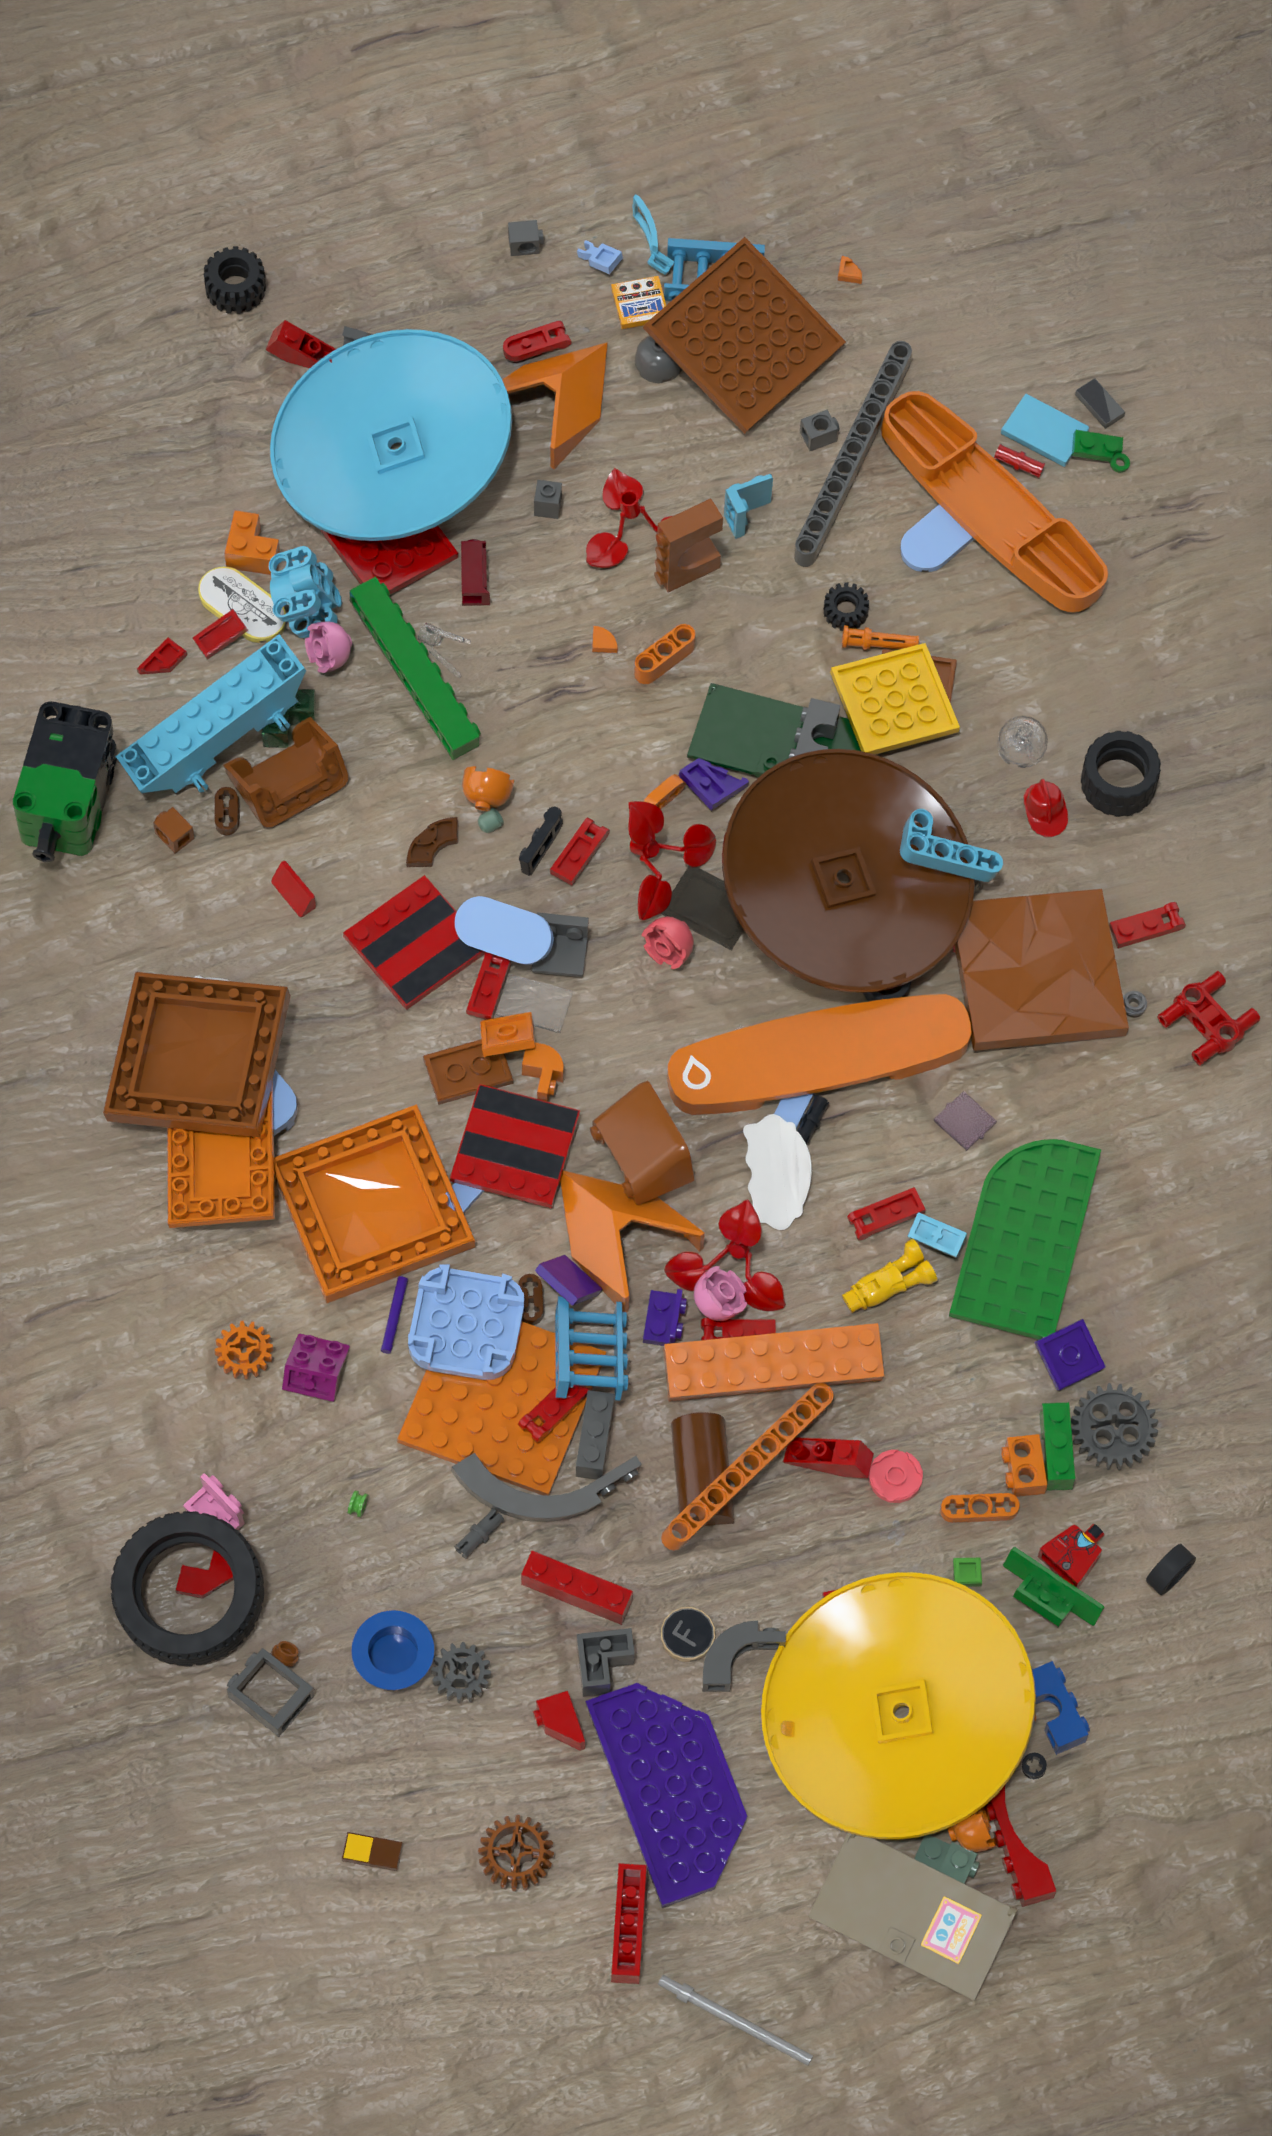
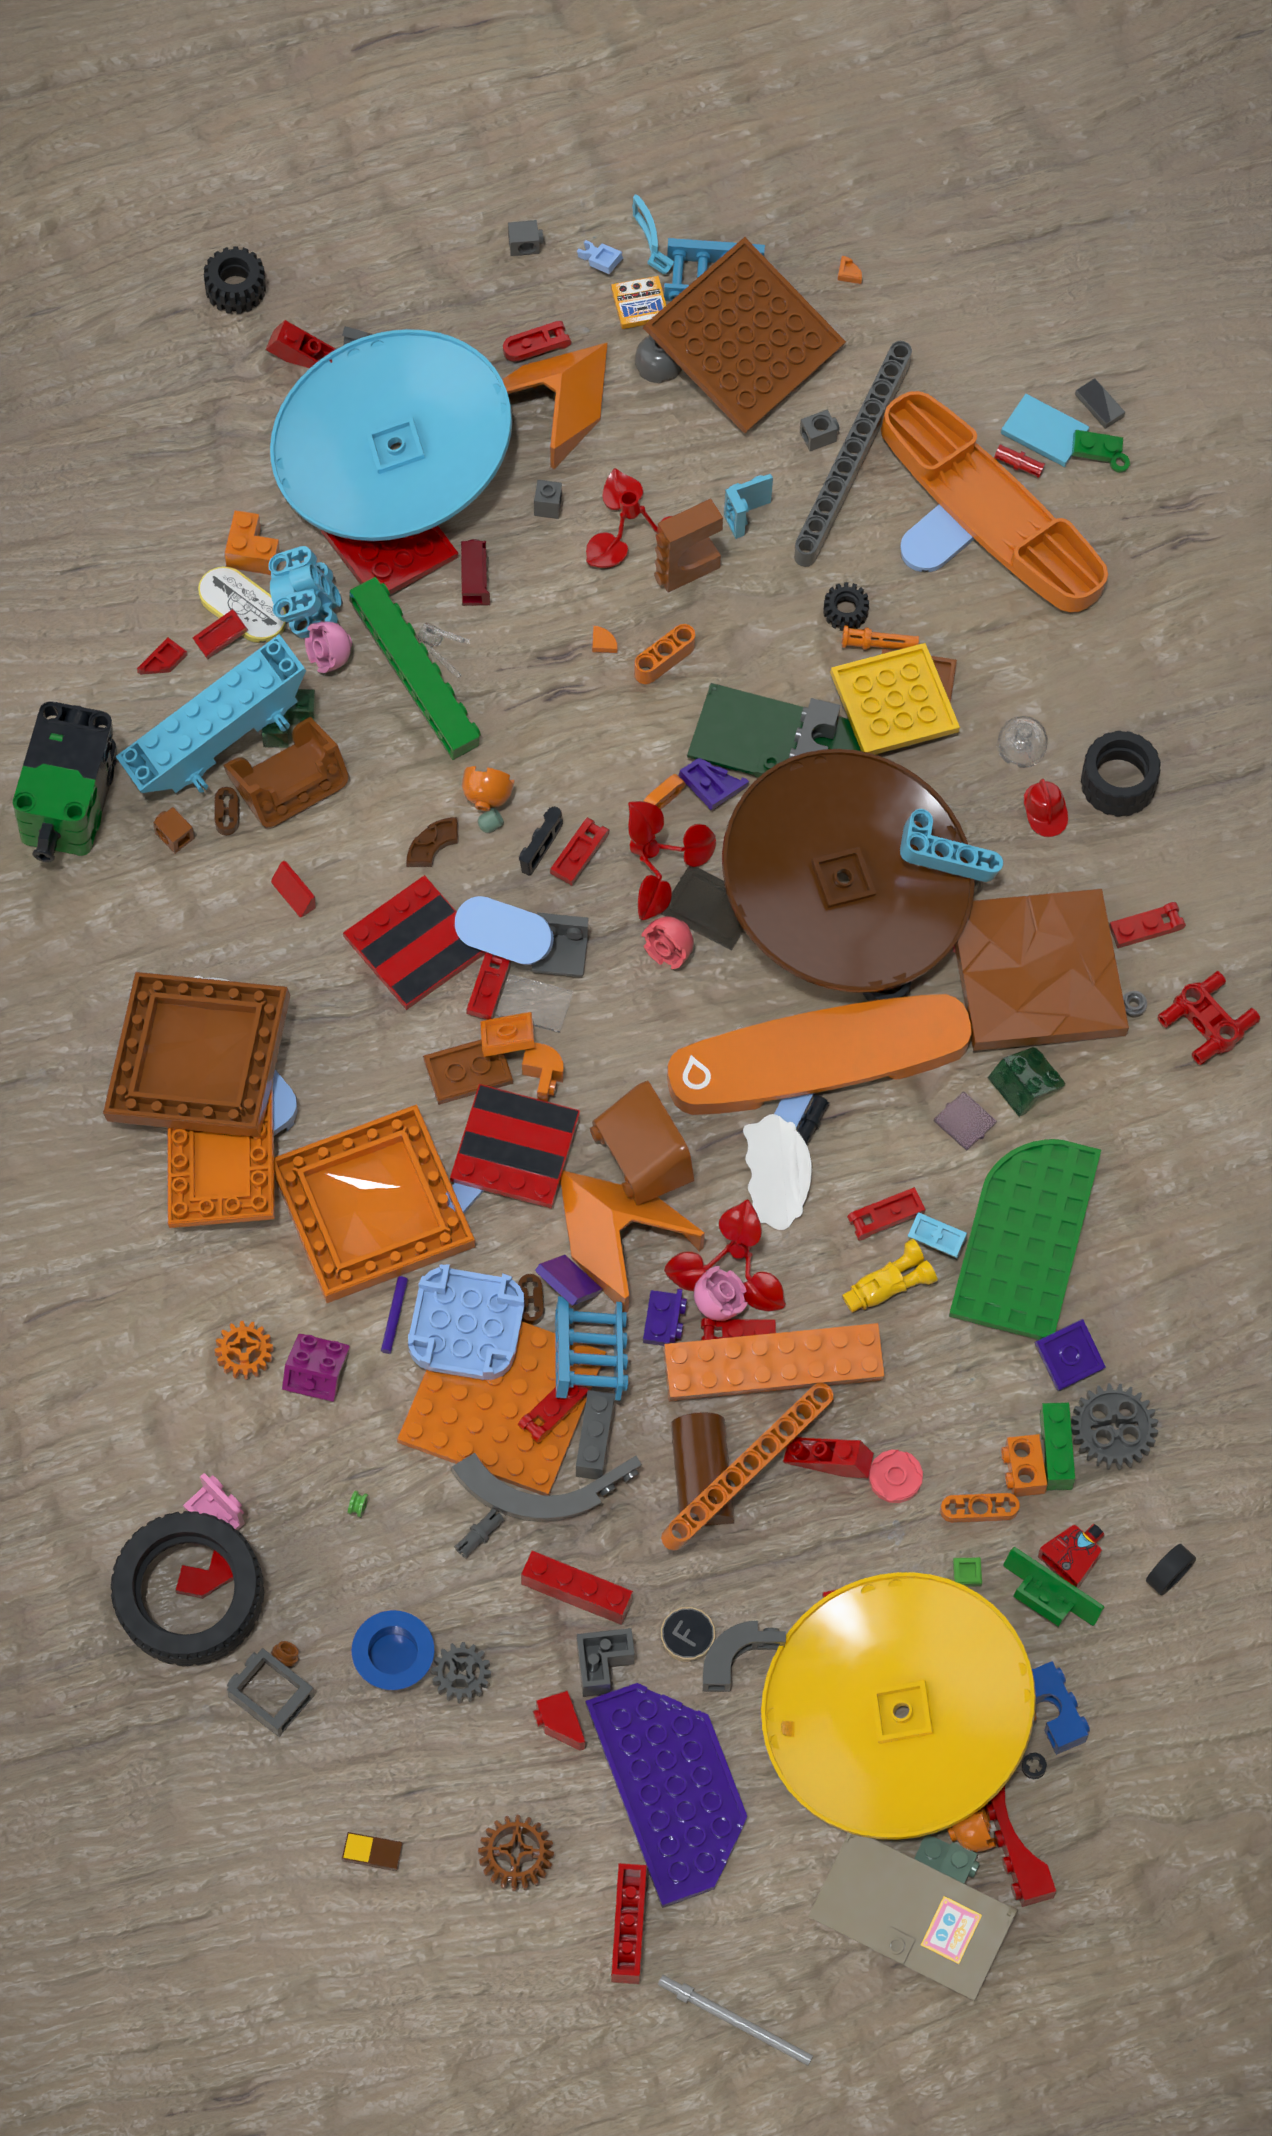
none -> clear green bracket [987,1047,1065,1117]

